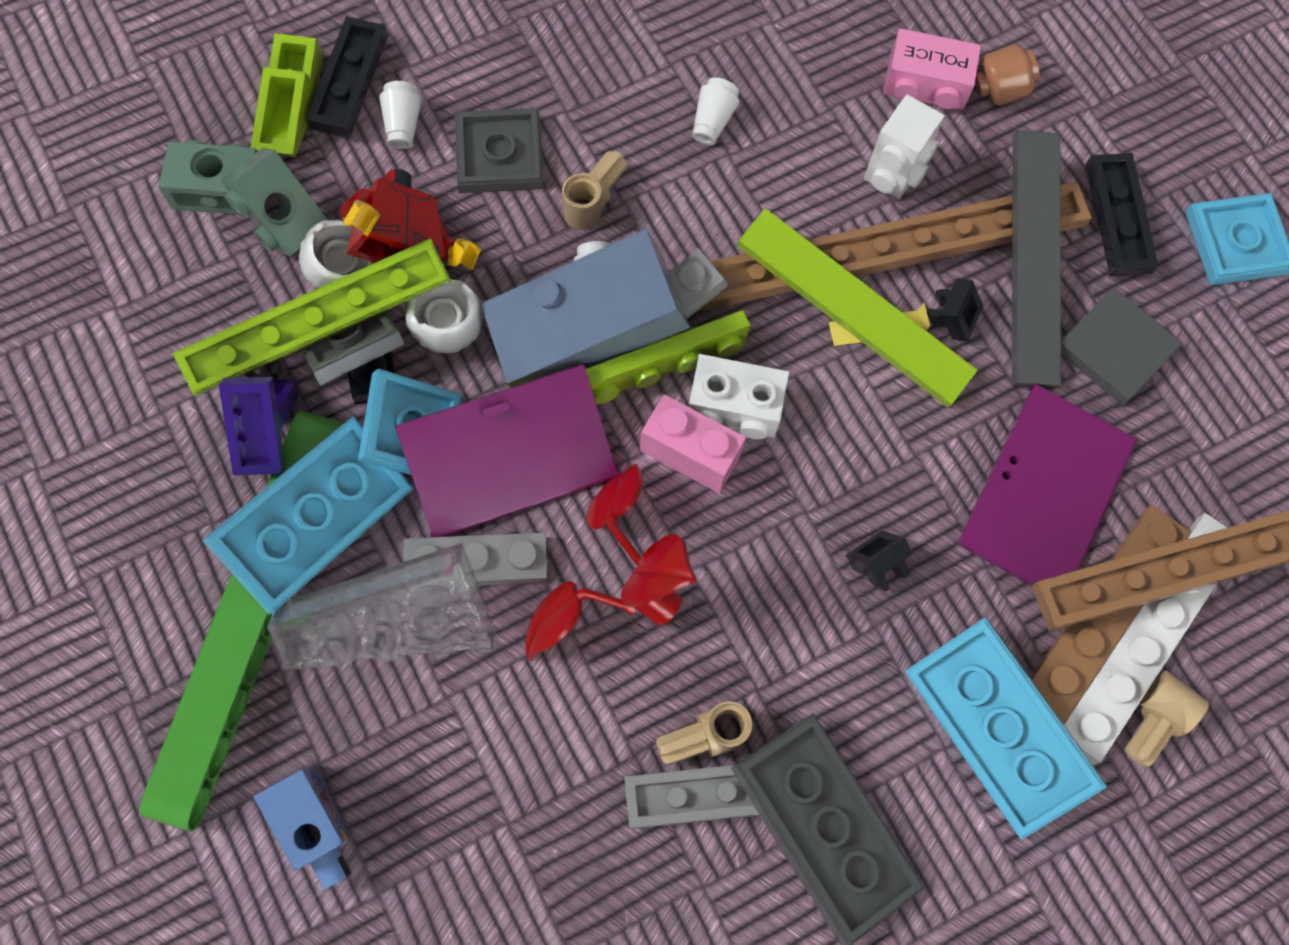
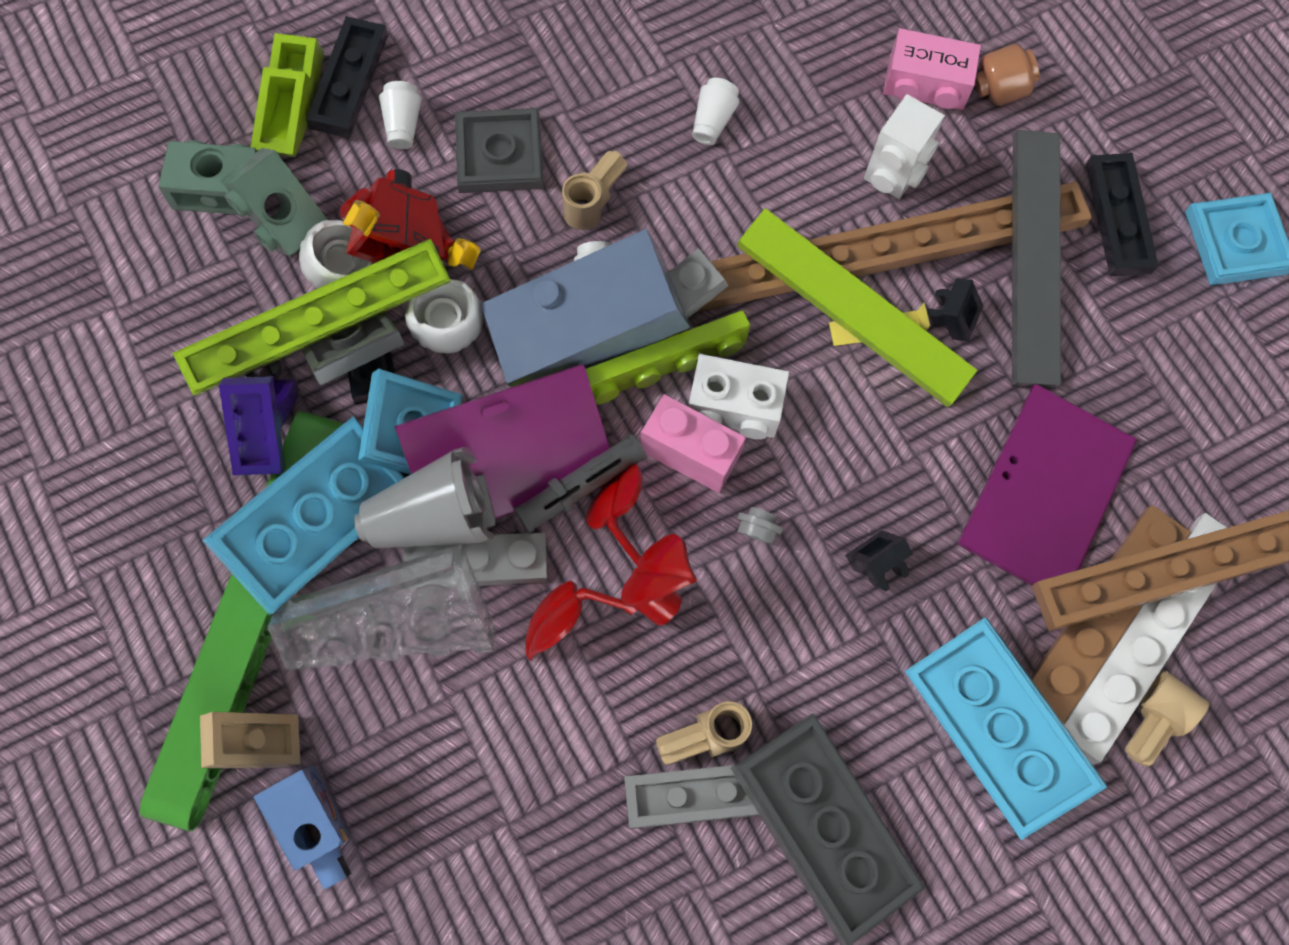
dark grey tile [1061,287,1182,406] -> none
none -> tan plate [200,712,301,768]
none -> light grey cone [354,447,495,548]
none -> dark grey pin [513,434,647,534]
none -> light grey plate [737,507,783,544]

